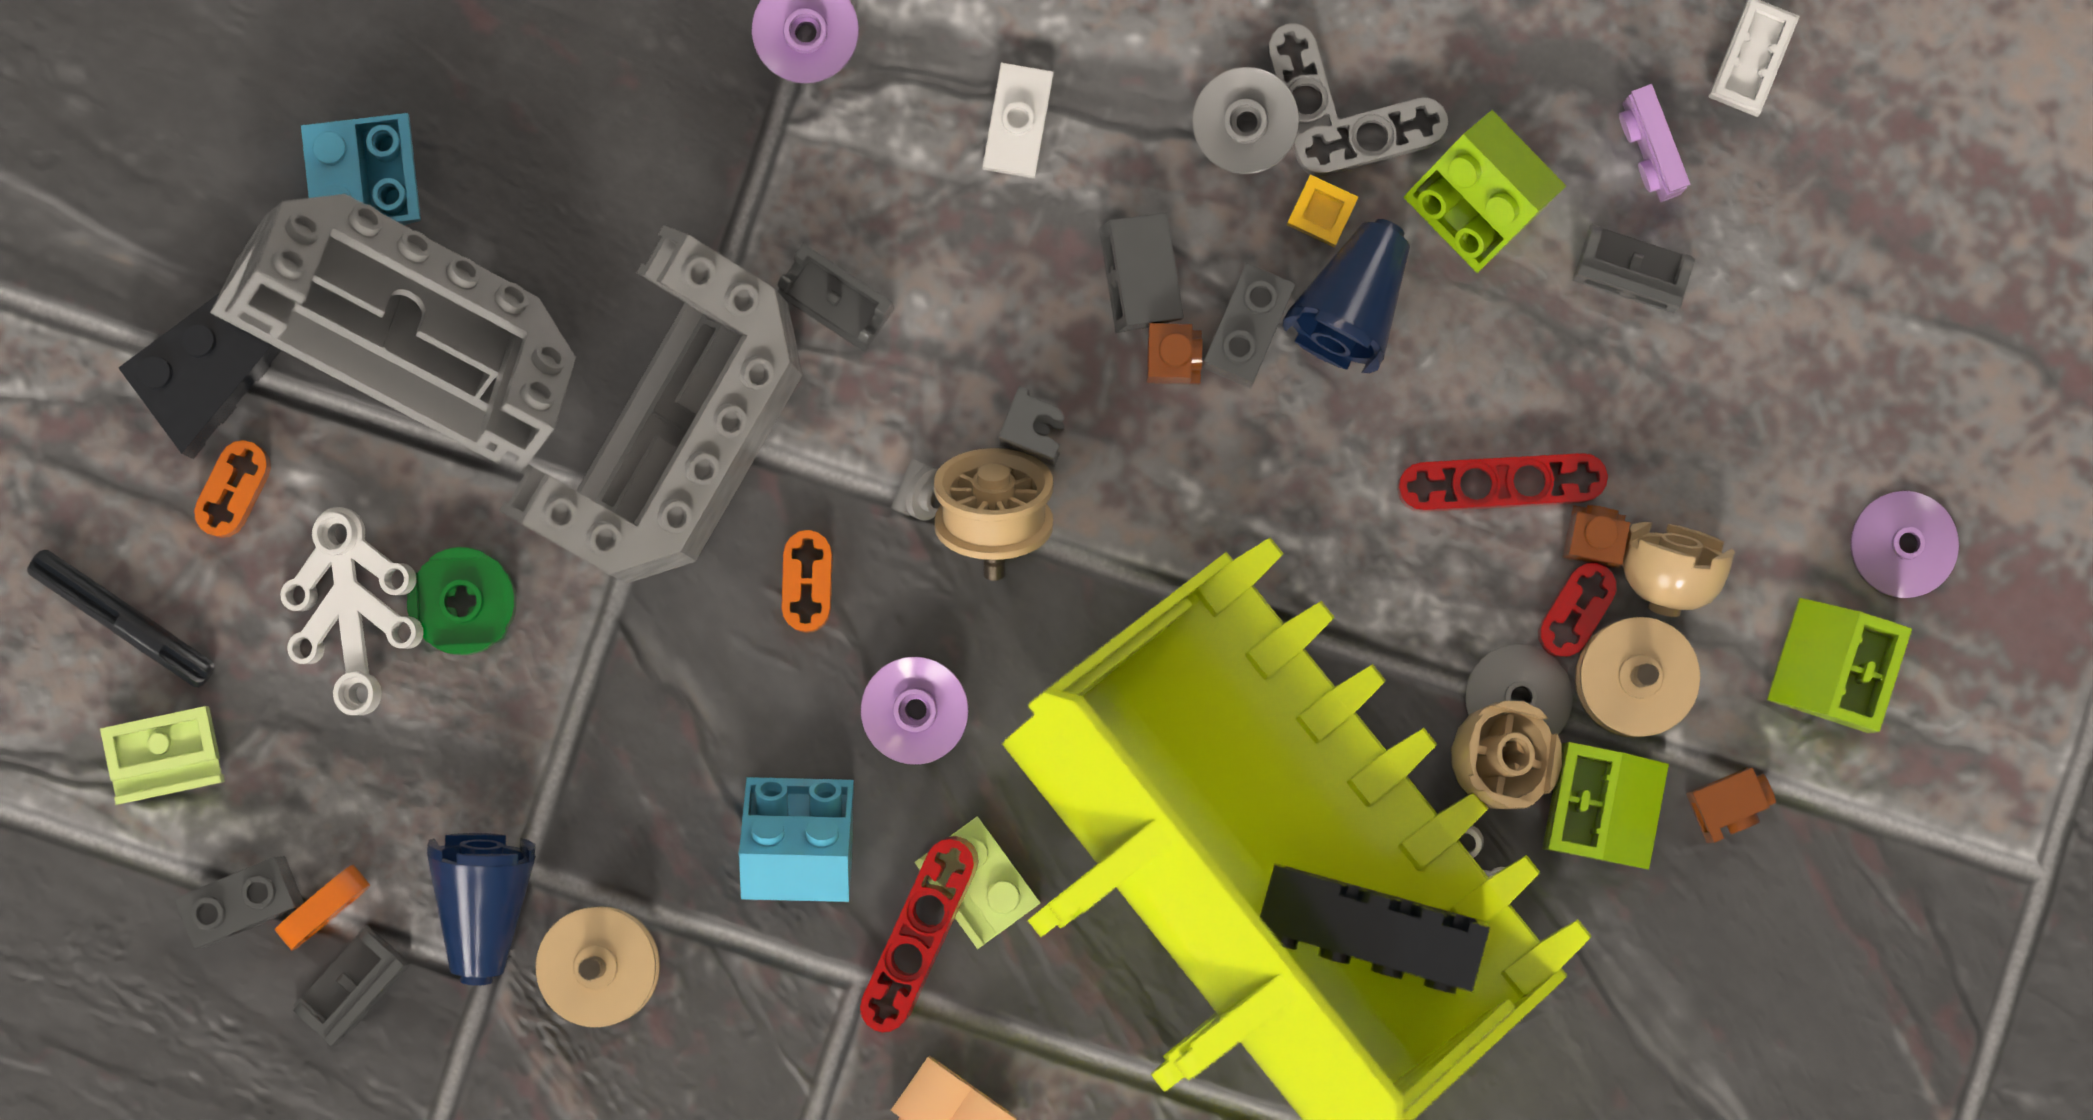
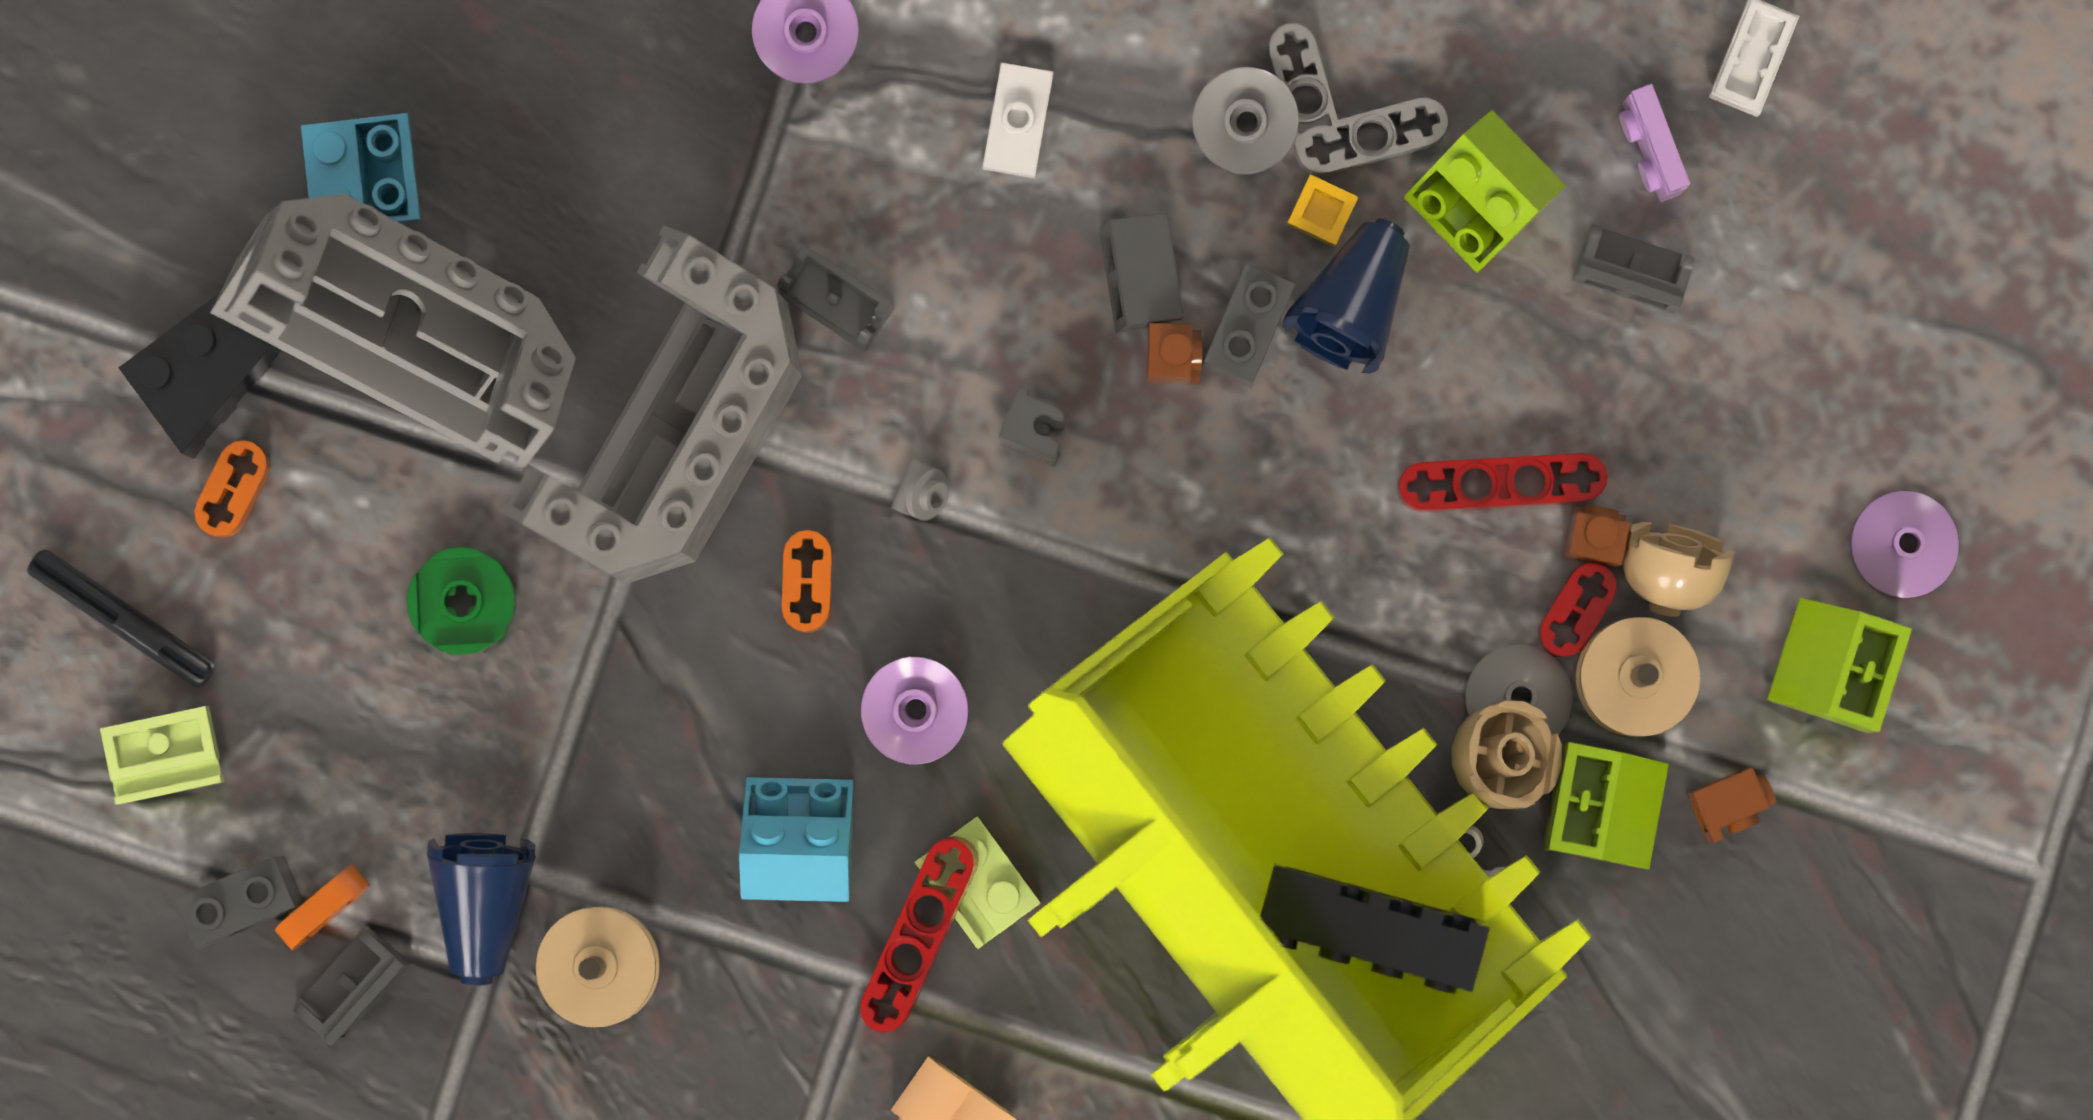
white plant [280,507,423,715] -> none
tan wheel [934,448,1053,581] -> none

